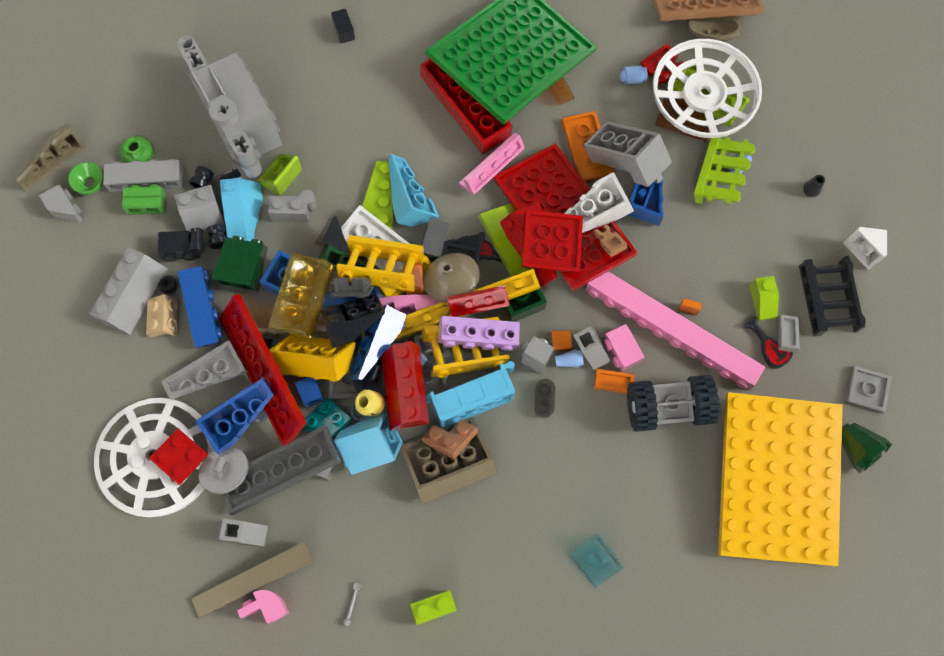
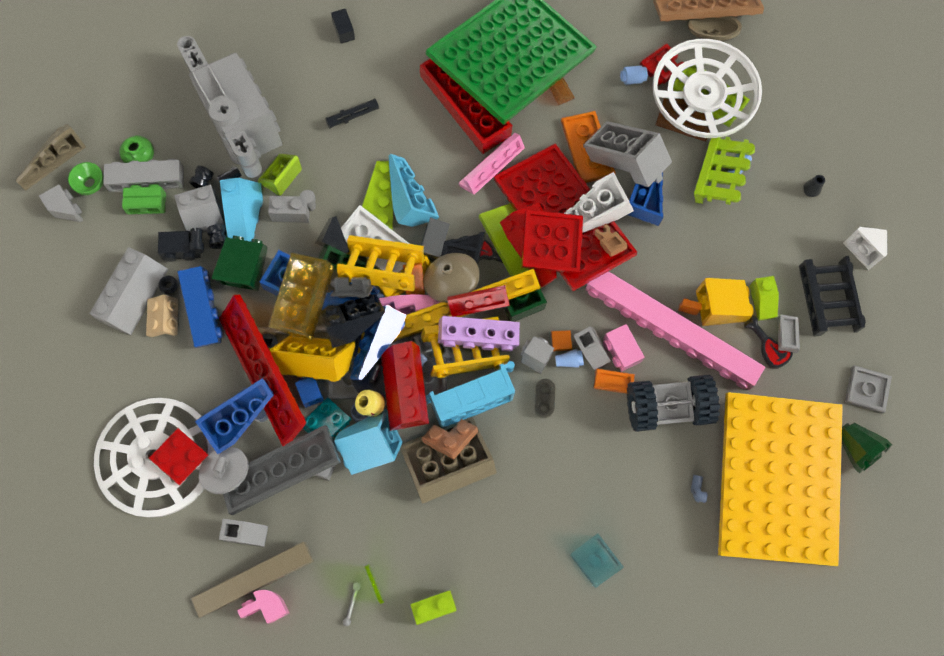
light grey wing [161,340,248,399] -> none
none -> black pin [325,98,379,129]
none -> clear neon green piece [365,564,384,604]
none -> sand blue arm [691,475,708,503]
none -> yellow slope [696,278,753,326]

